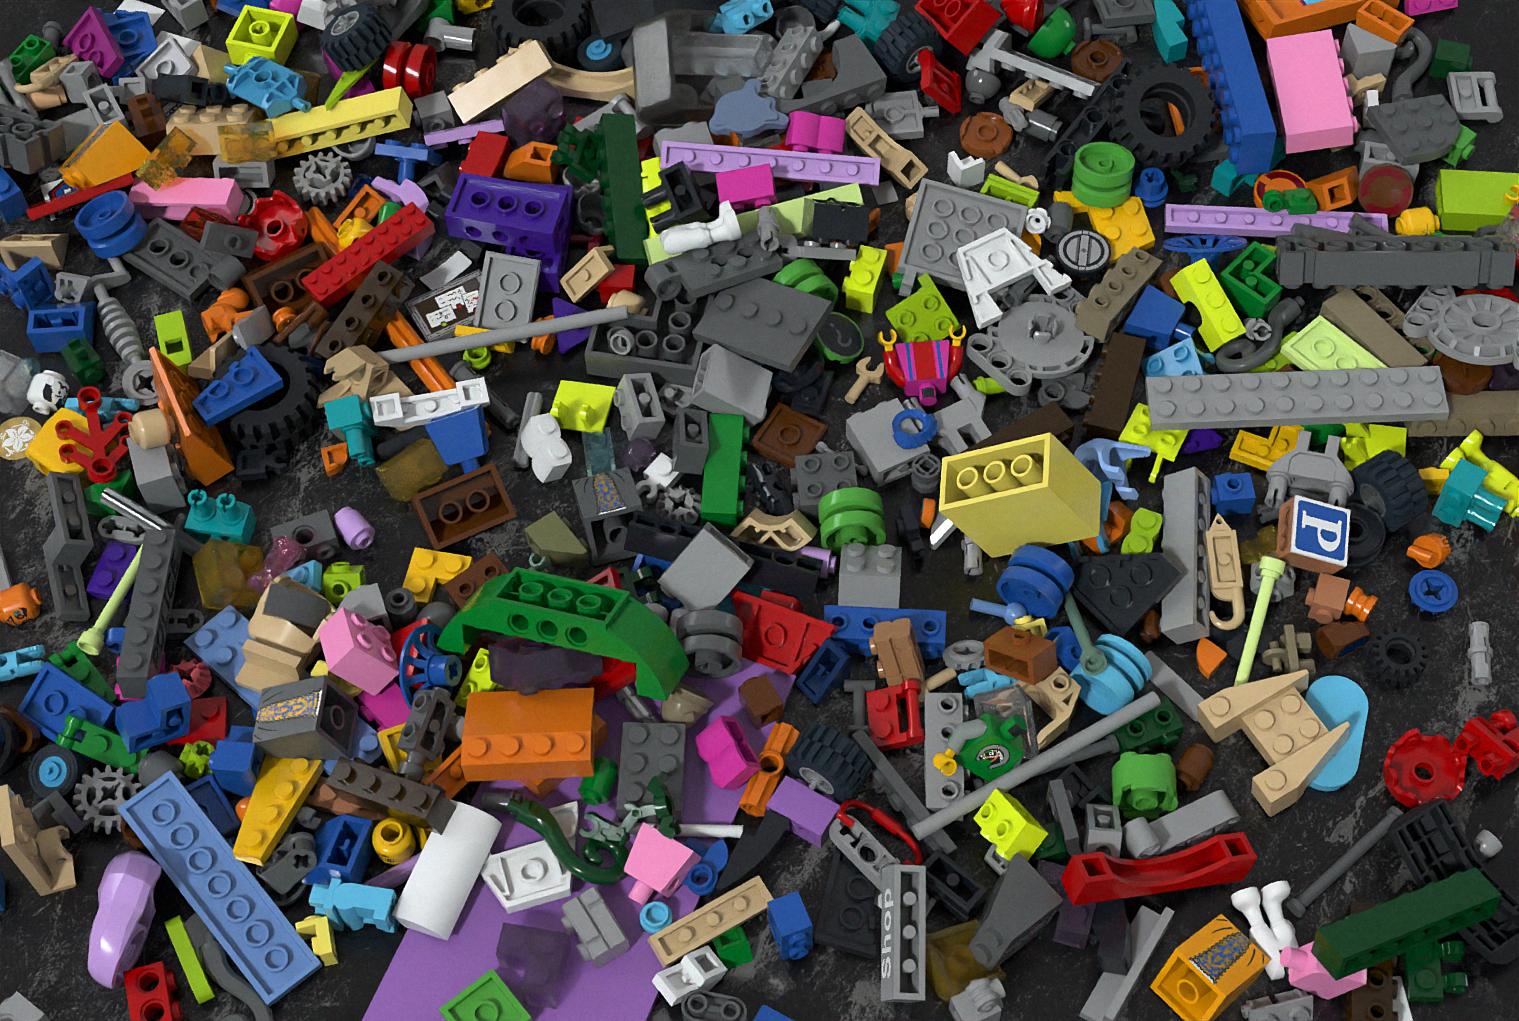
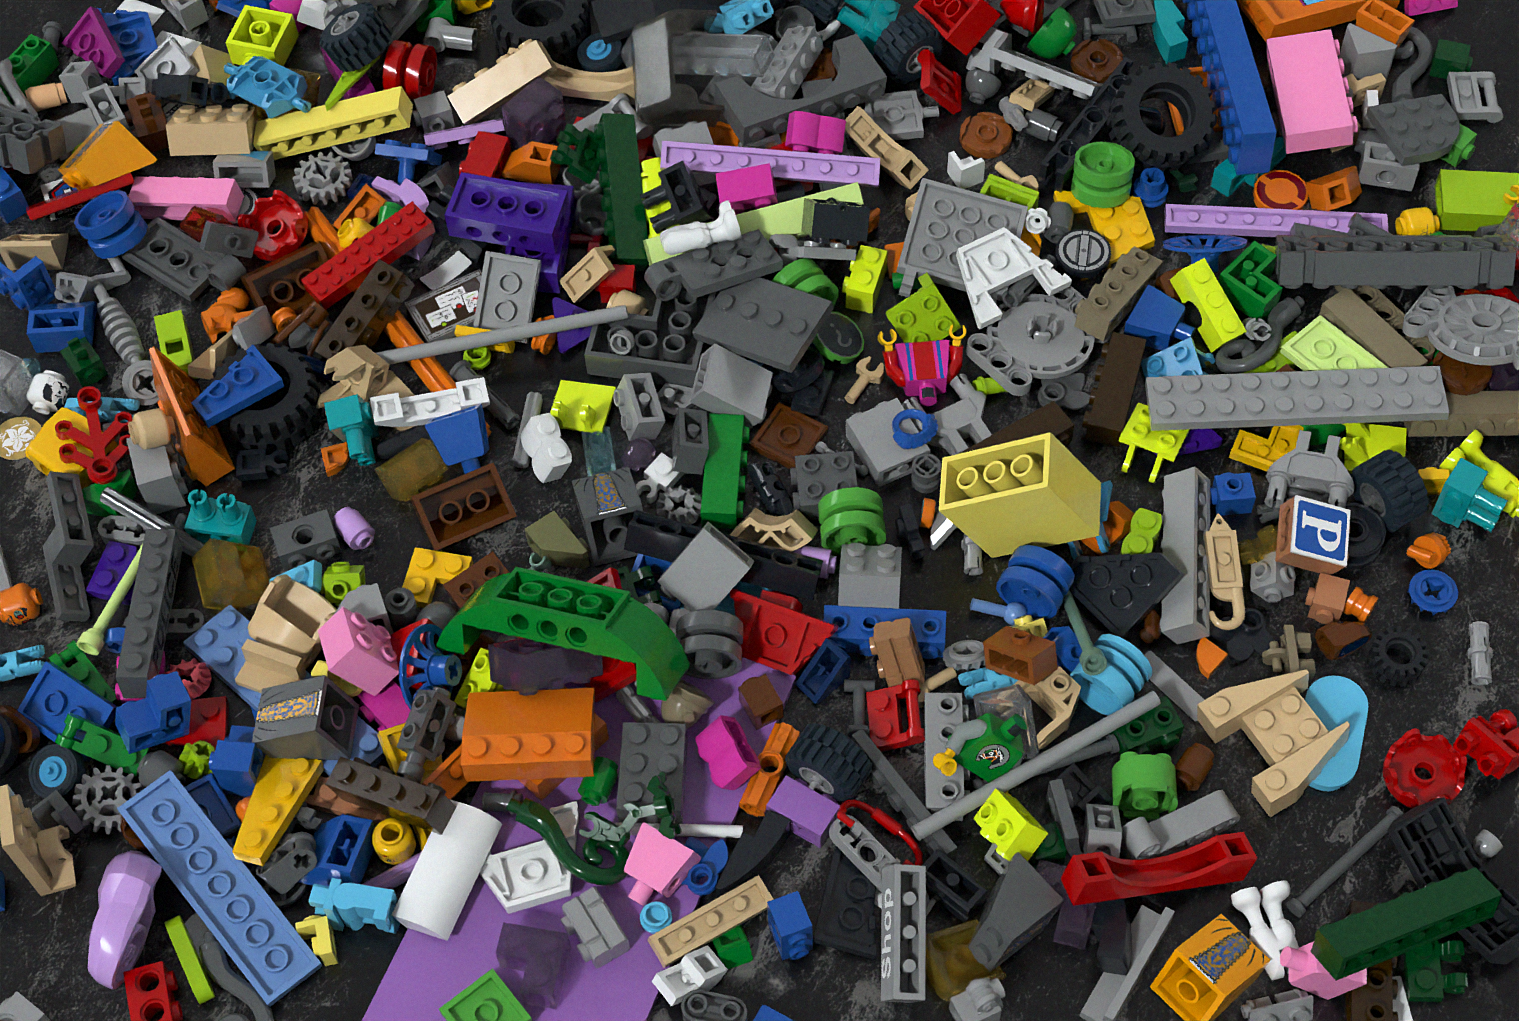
tan plate [14,53,79,93] -> none
clear yellow brick [135,126,197,192] -> none
clear yellow brick [217,121,277,164] -> none
clear pink animal [247,536,307,594] -> none
dark grey slope [262,583,329,630] -> none
sand blue tile [709,78,789,138] -> none
light grey pin [757,206,779,252] -> none
light grey sticker [871,180,898,205] -> none
light blue piece [1074,438,1151,500] -> none
yellowish green piece [1234,556,1286,686] -> none
green plate [1262,188,1318,215] -> none
reddish brown tile [1357,163,1414,218] -> none

